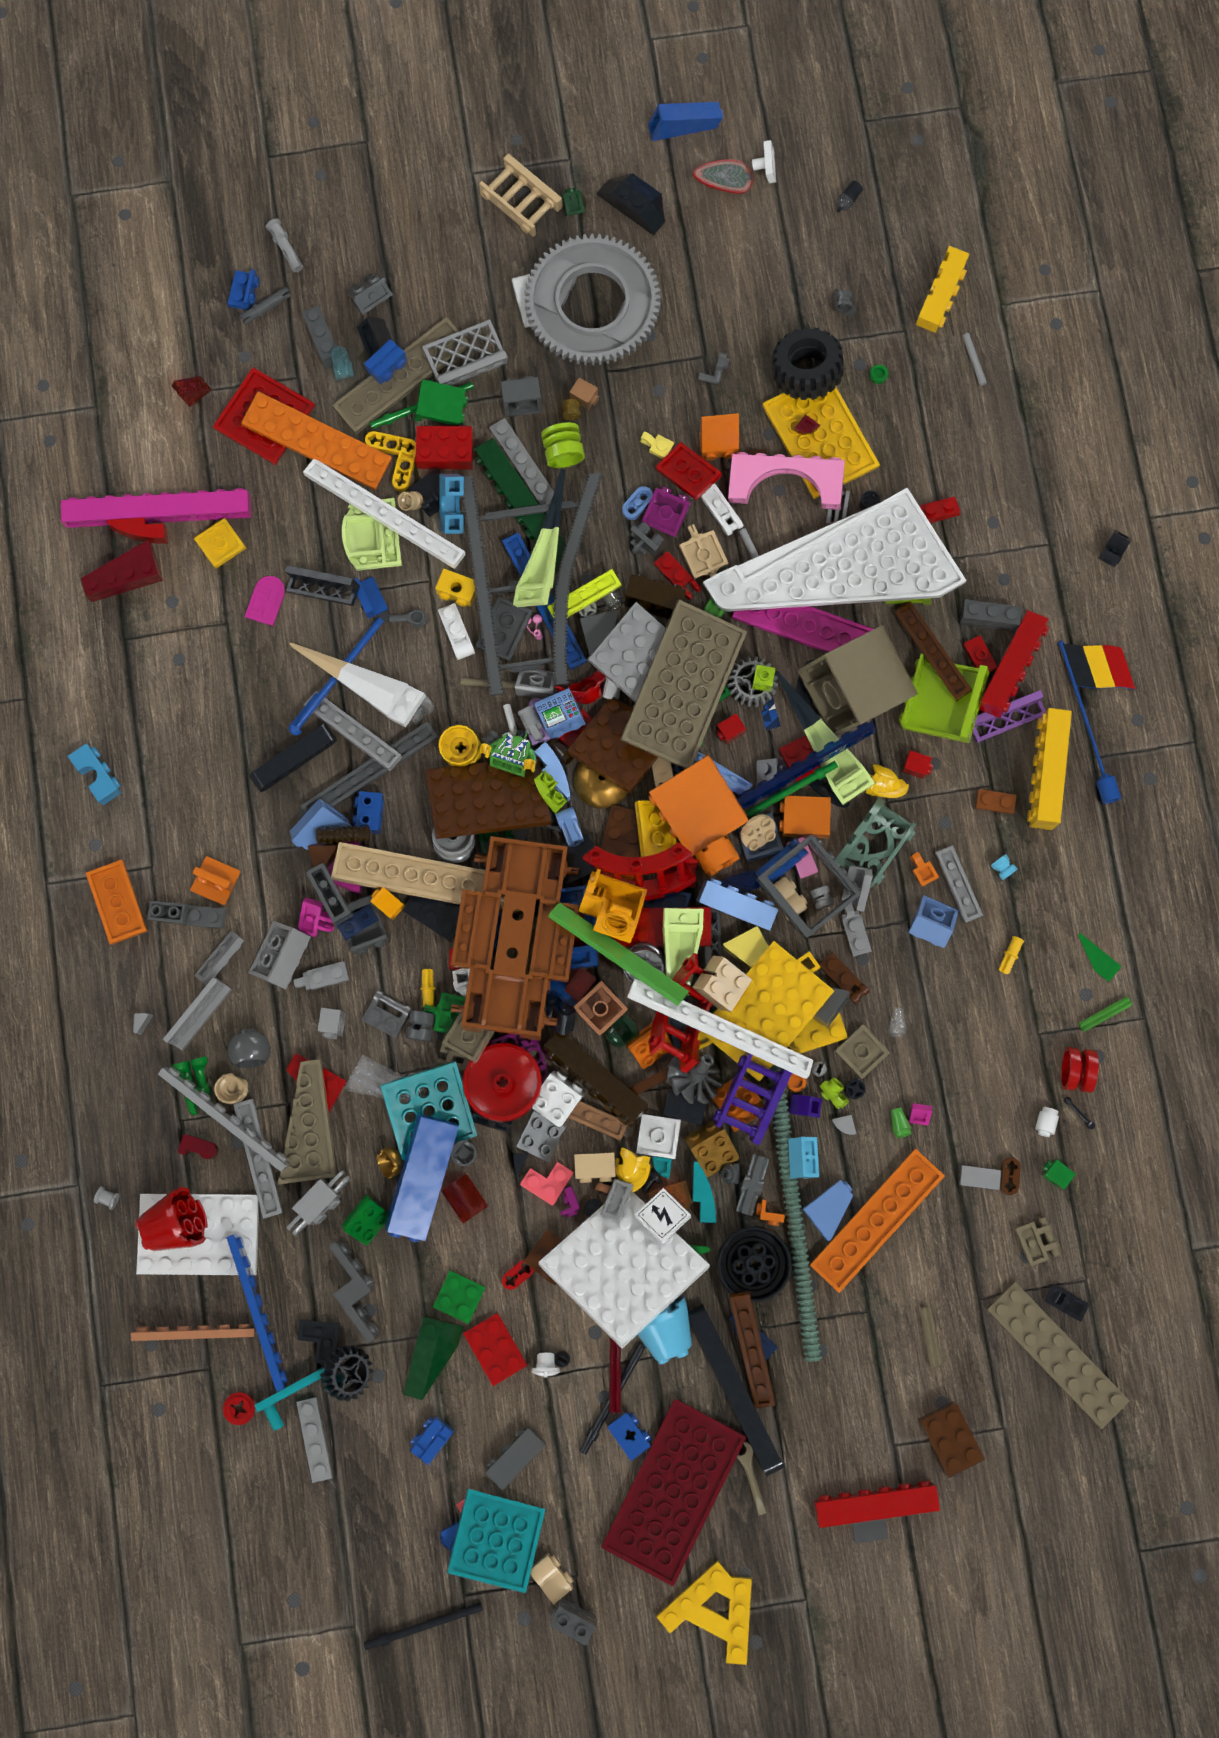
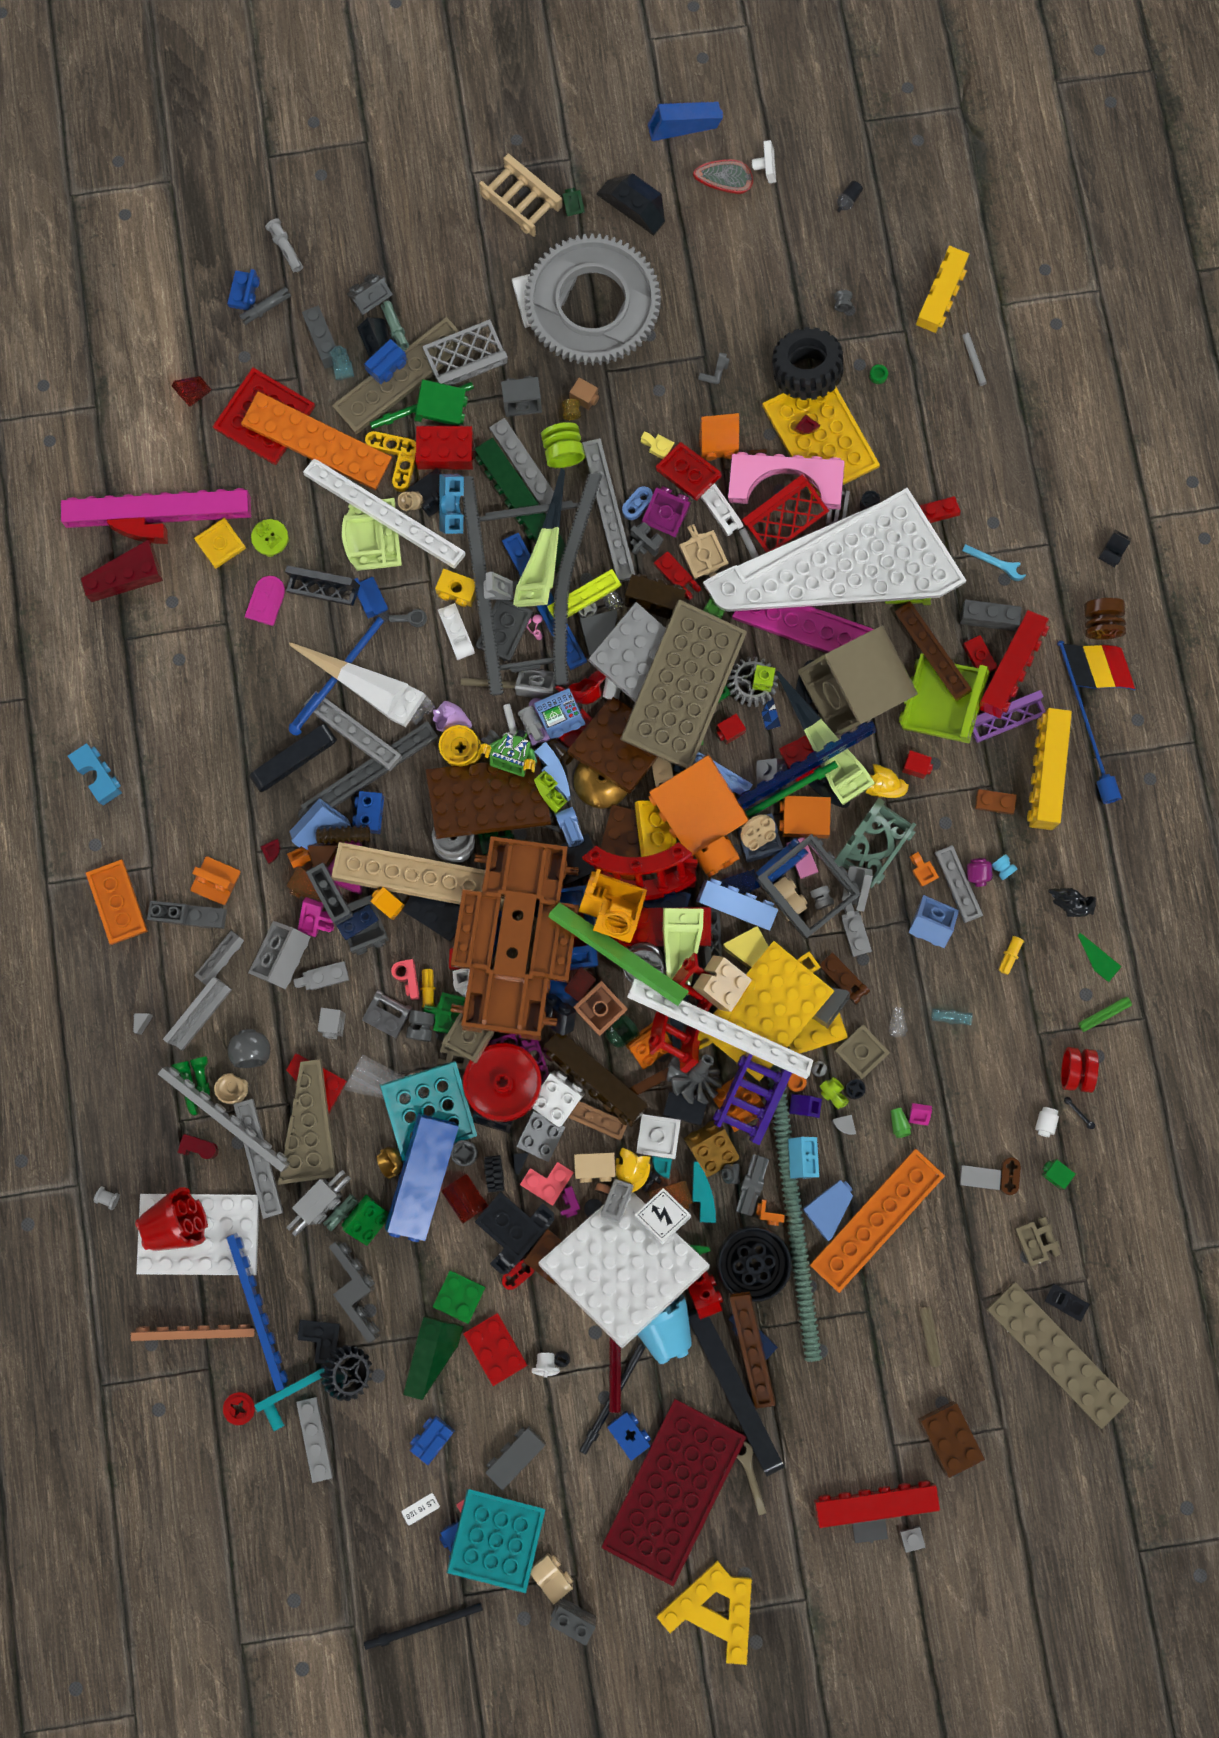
none -> lime plate [251,519,289,557]
none -> dark red tile [260,838,280,864]
none -> clear orange brick [286,867,324,906]
none -> orange plate [287,847,311,869]
none -> sand green pin [323,1194,359,1232]
none -> sand green pin [381,301,409,351]
none -> coral plate [391,959,420,1000]
none -> white sticker [401,1493,440,1525]
none -> lavender hat [433,701,472,732]
none -> black piece [475,1192,554,1274]
none -> light grey slope [484,572,513,600]
none -> black tyre [484,1155,504,1193]
none -> light grey plate [582,438,635,582]
none -> red brick [688,1271,723,1319]
none -> red fence [742,474,830,553]
none -> light grey plate [900,1526,926,1553]
none -> clear light blue pin [931,1008,973,1026]
none -> medium azure piece [962,544,1026,581]
none -> magenta head [967,858,993,887]
none -> black hair [1048,888,1096,917]
none -> reddish brown wheel [1084,598,1126,640]

